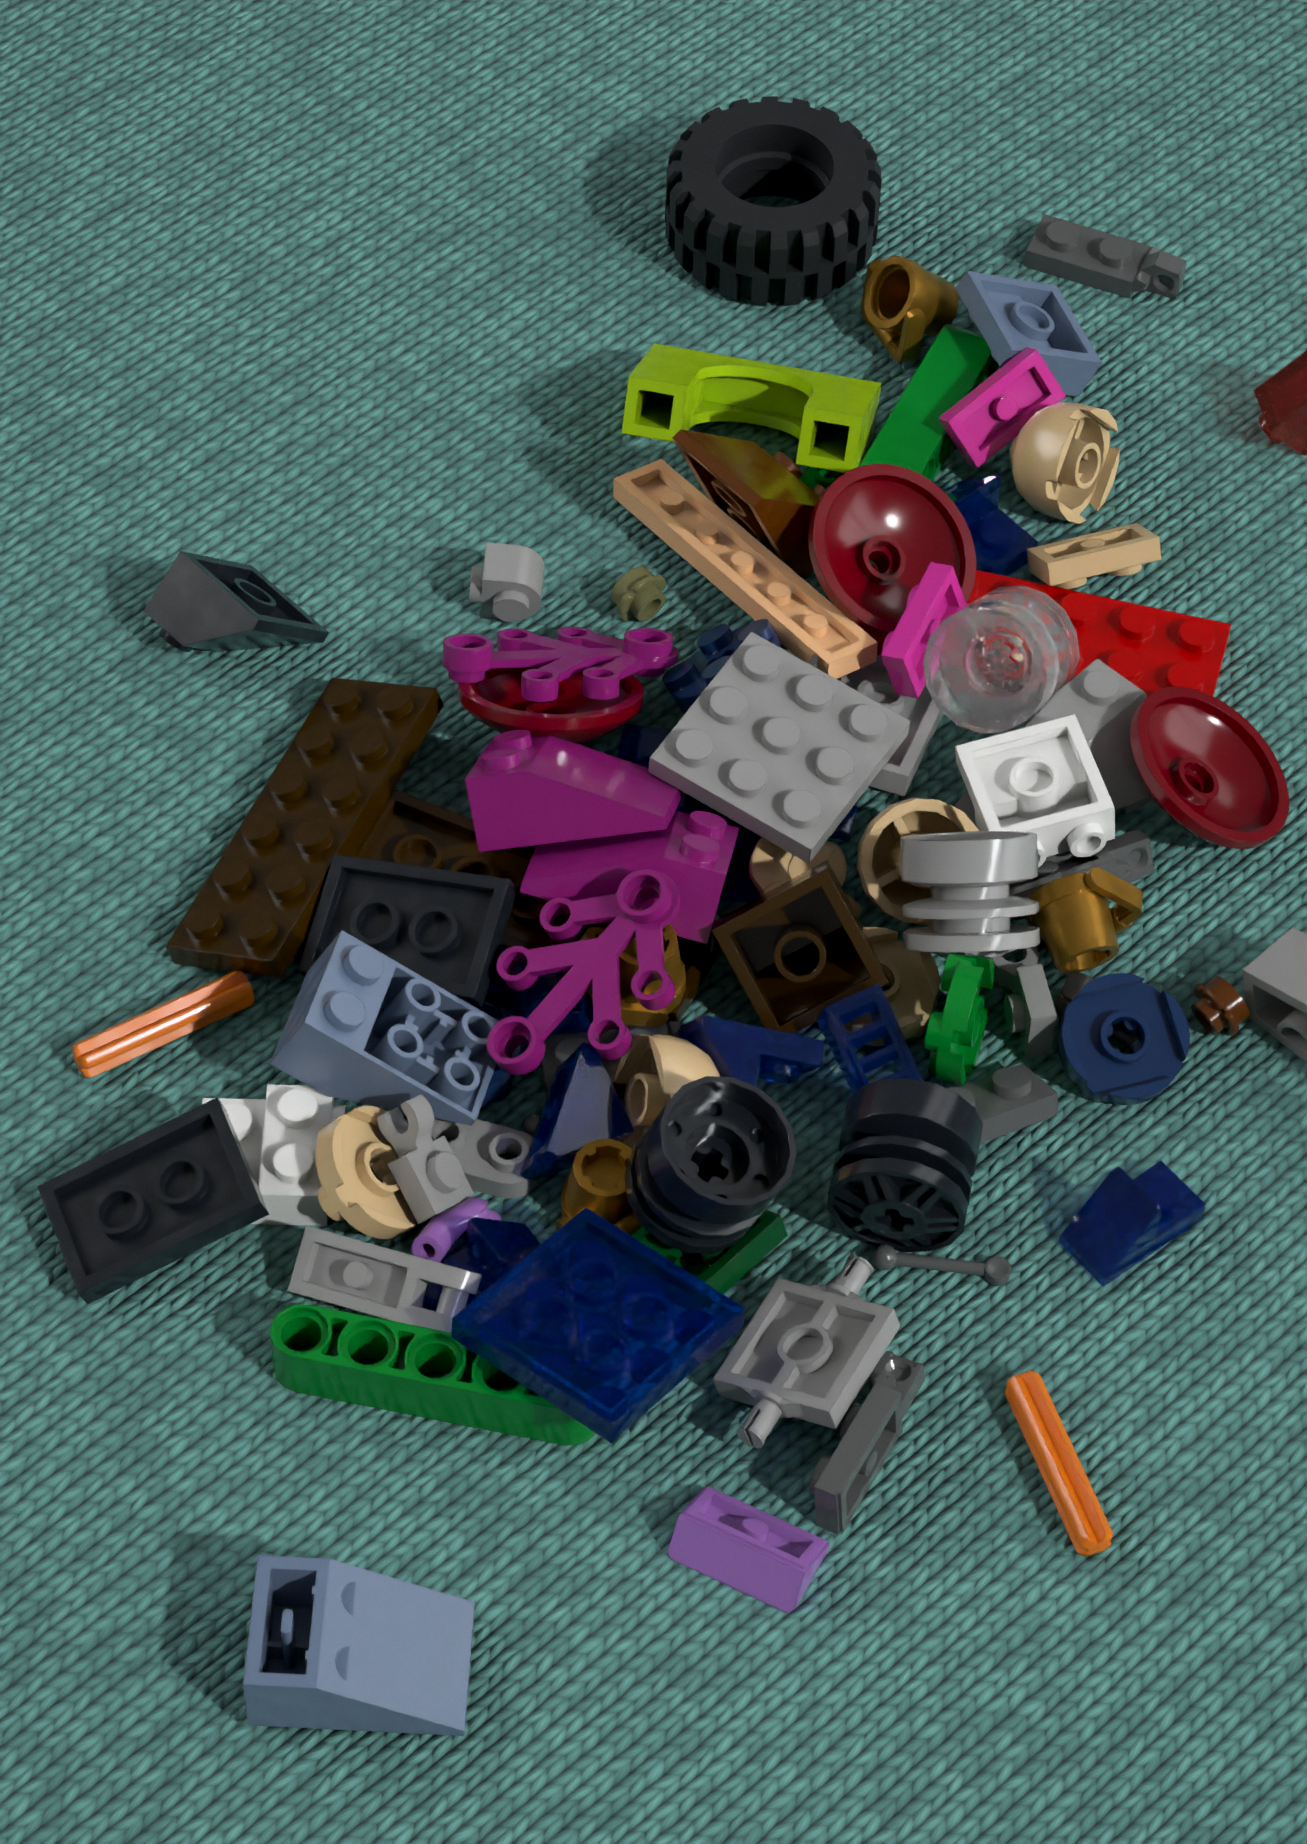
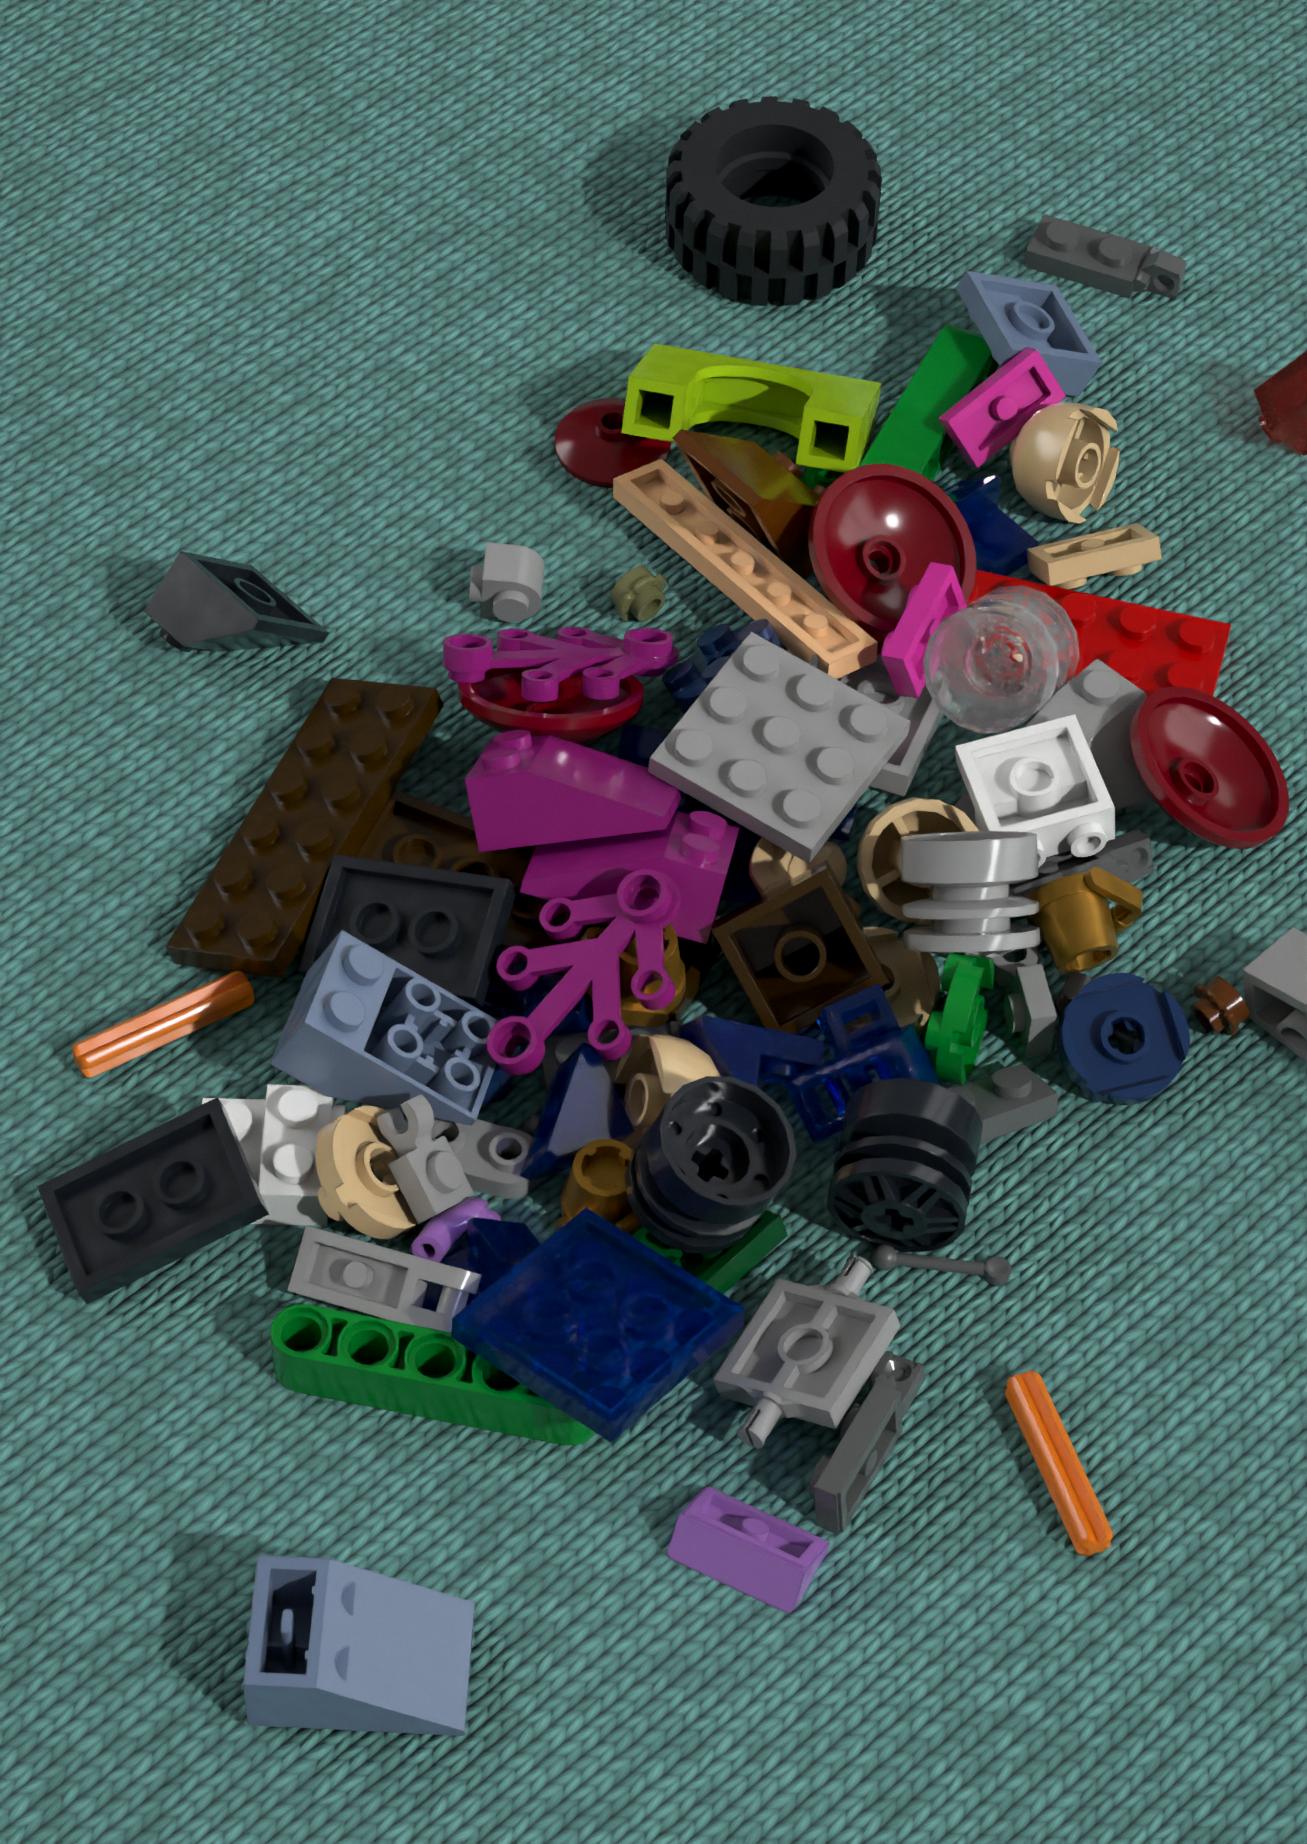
pearl gold piece [861,256,959,362] -> none
clear blue slope [1059,1161,1206,1287] -> none
none -> dark red dish [555,398,671,488]
none -> clear blue slope [784,1025,938,1142]

